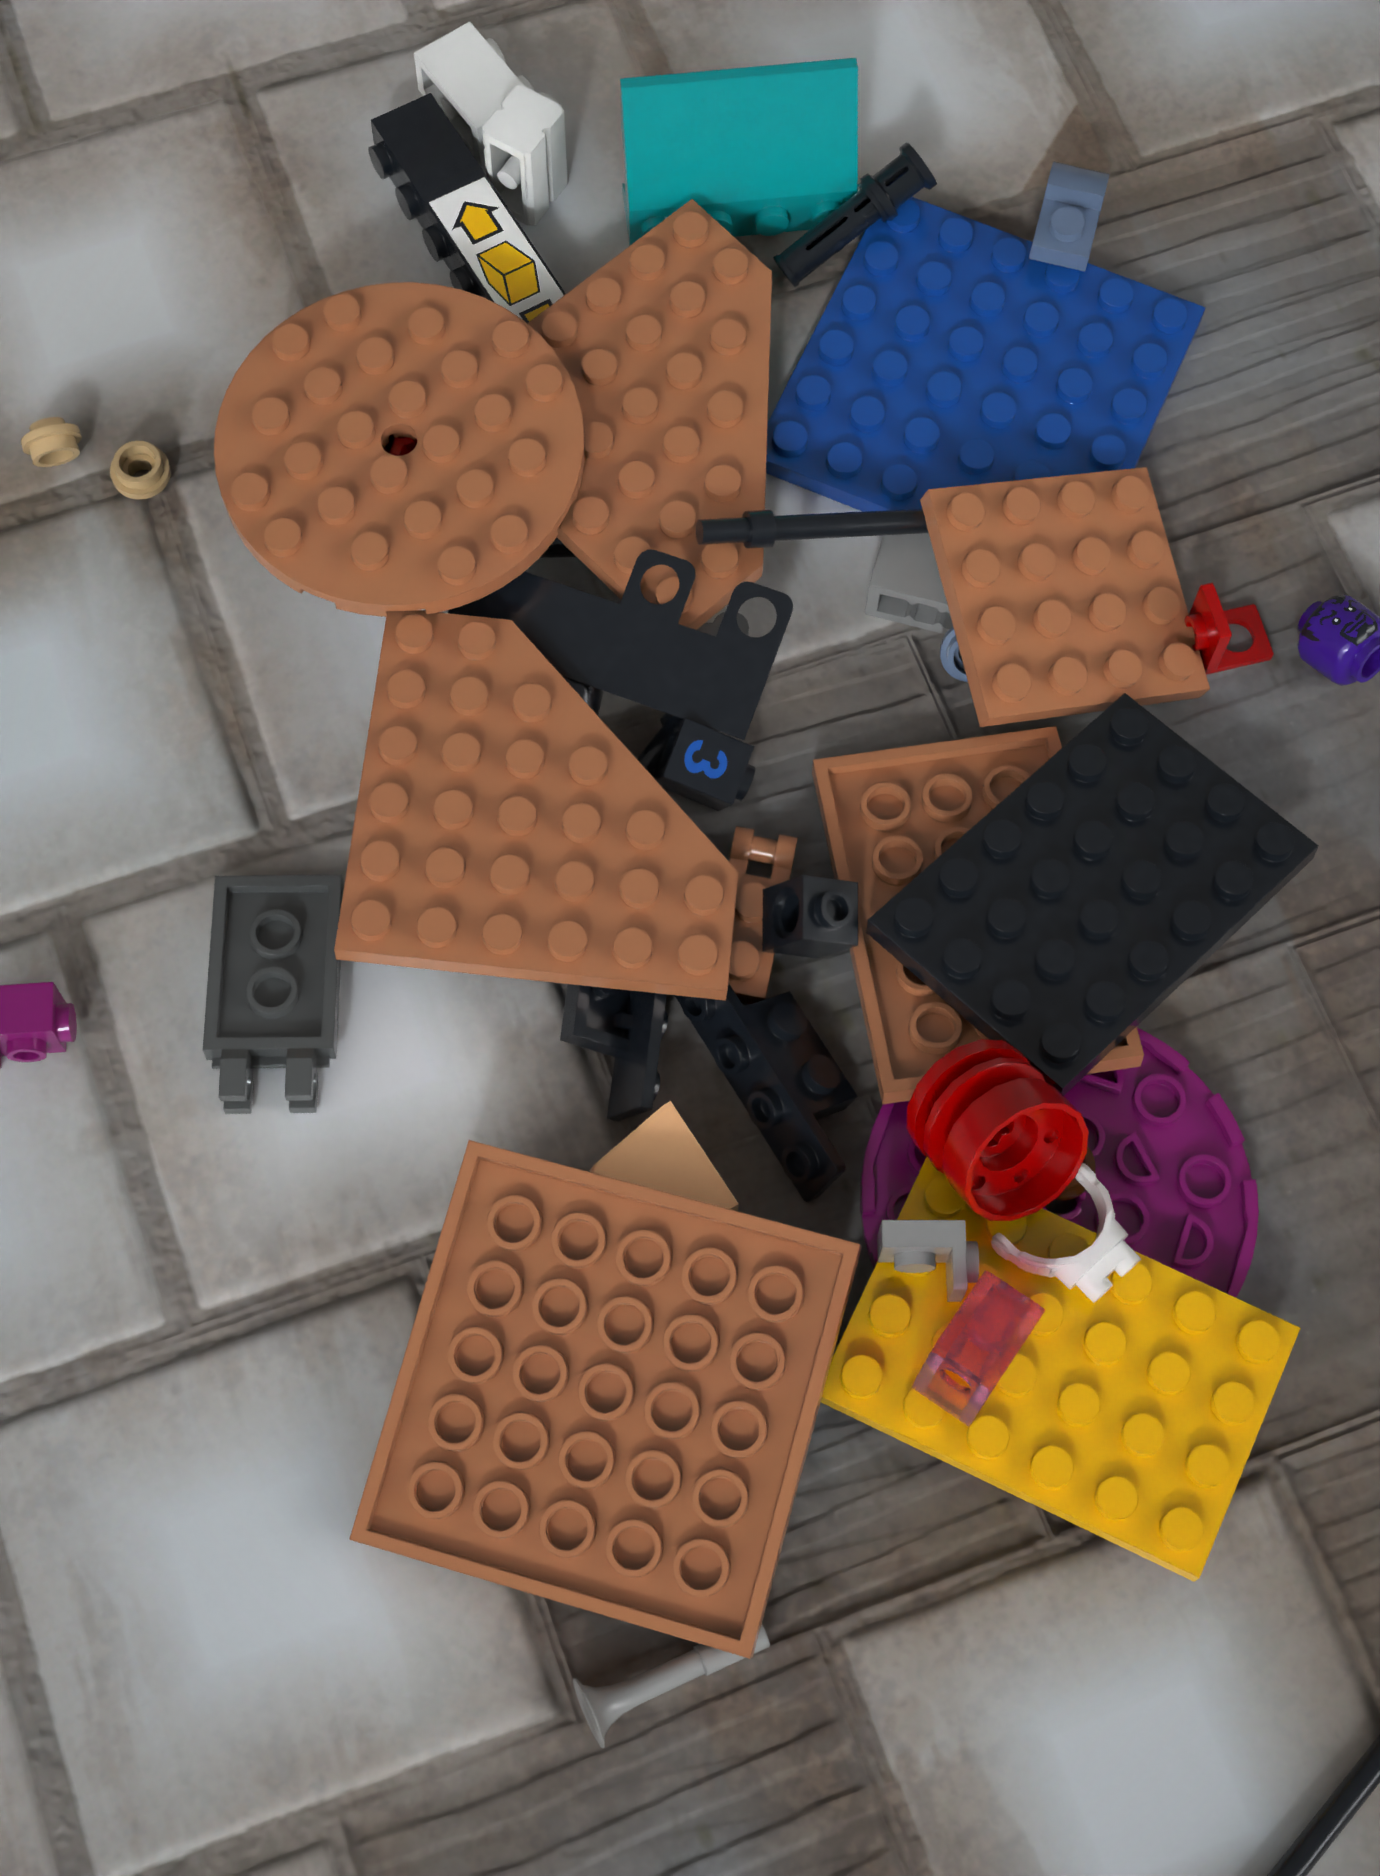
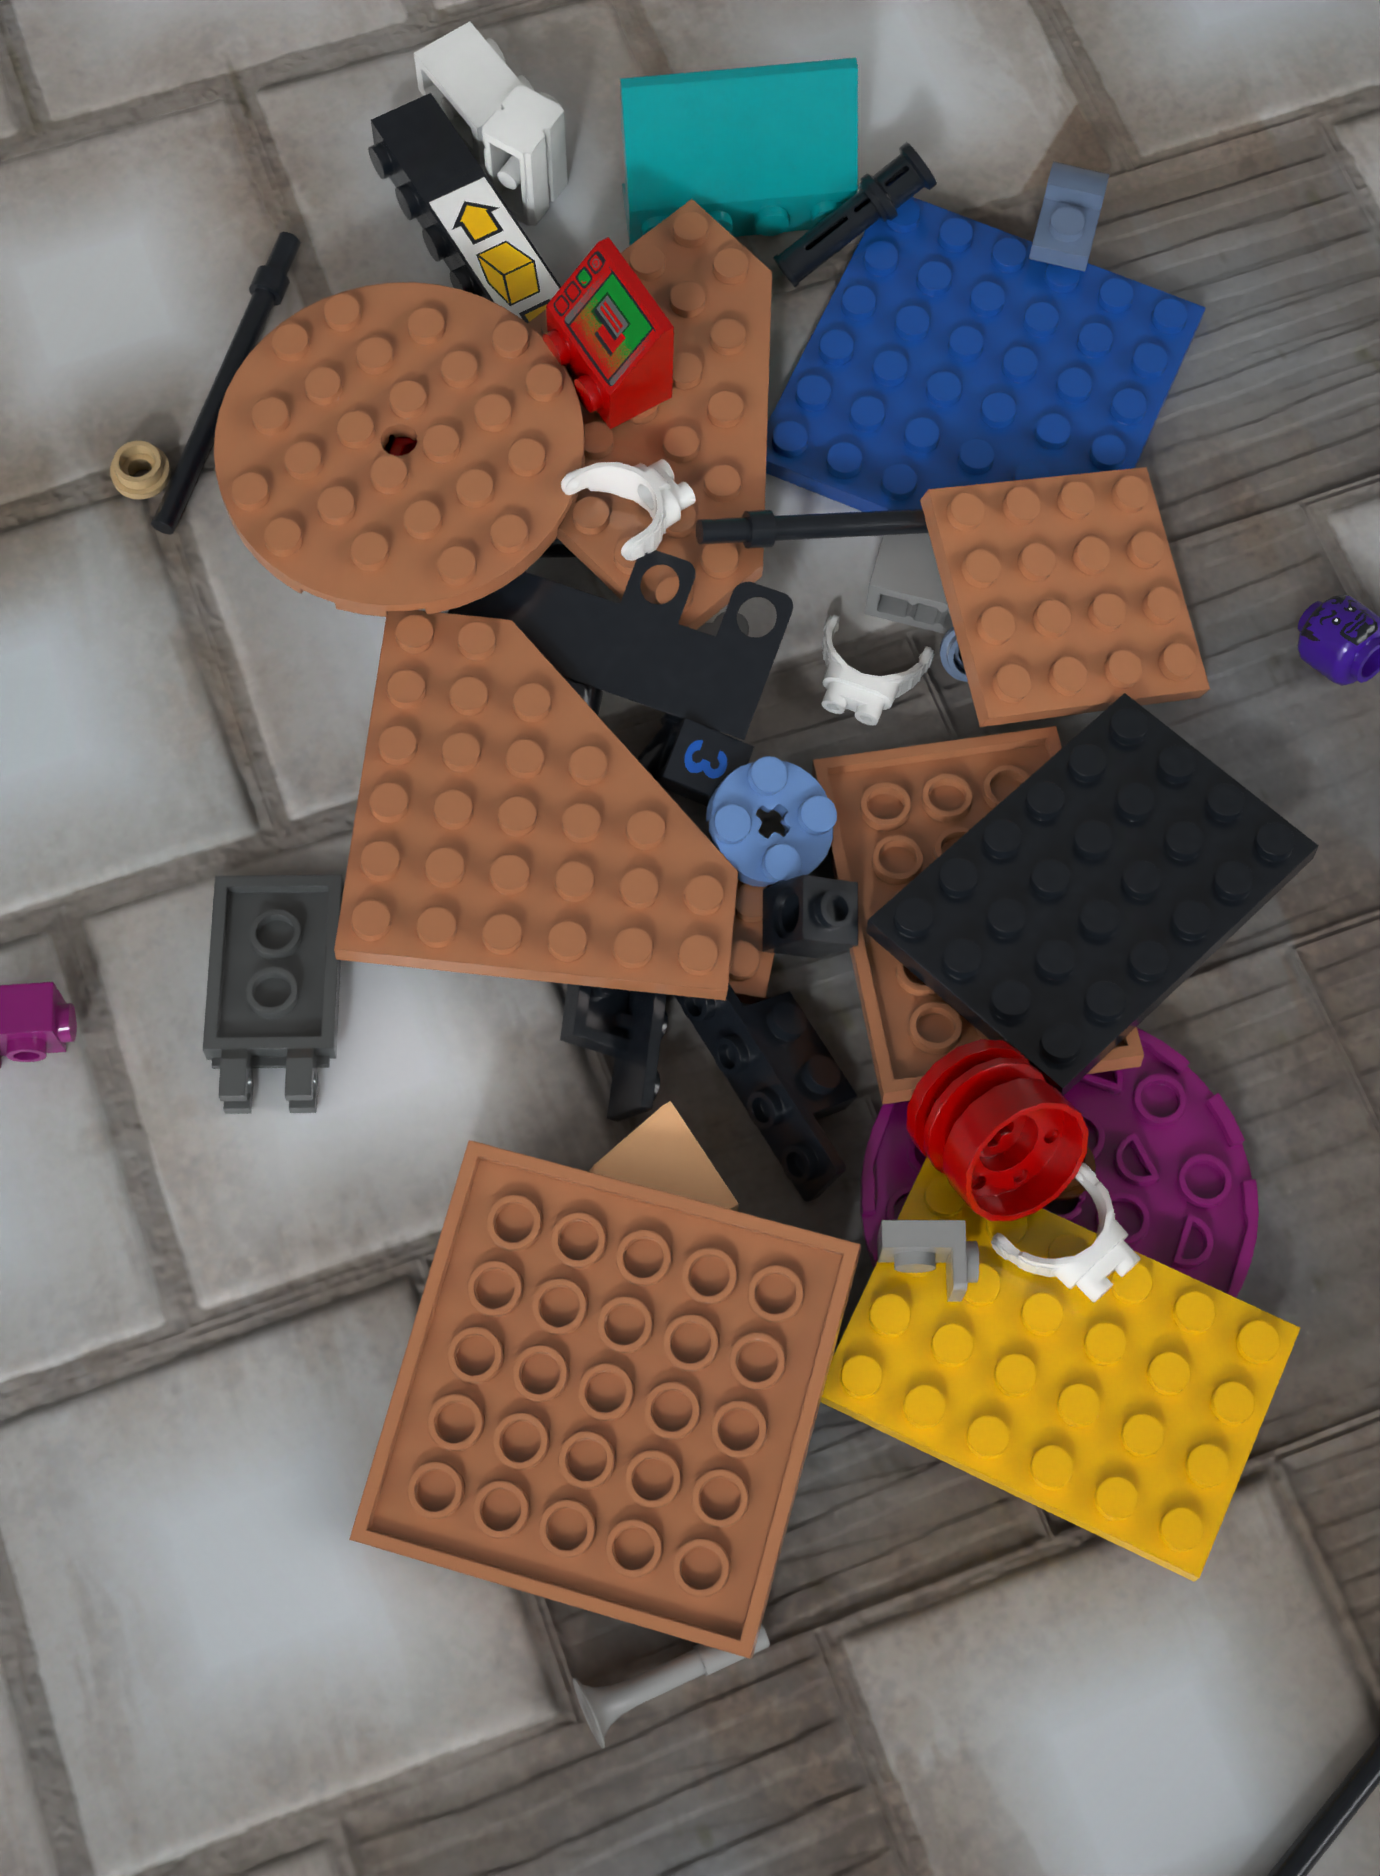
tan plate [21,417,82,467] -> none
clear pink torso [912,1270,1045,1427] -> none
red bracket [1184,582,1274,675] -> none
none -> black bar [151,232,301,535]
none -> red slope [543,237,674,429]
none -> white helmet [561,459,696,561]
none -> medium blue plate [706,756,837,887]
none -> white helmet [821,614,935,725]

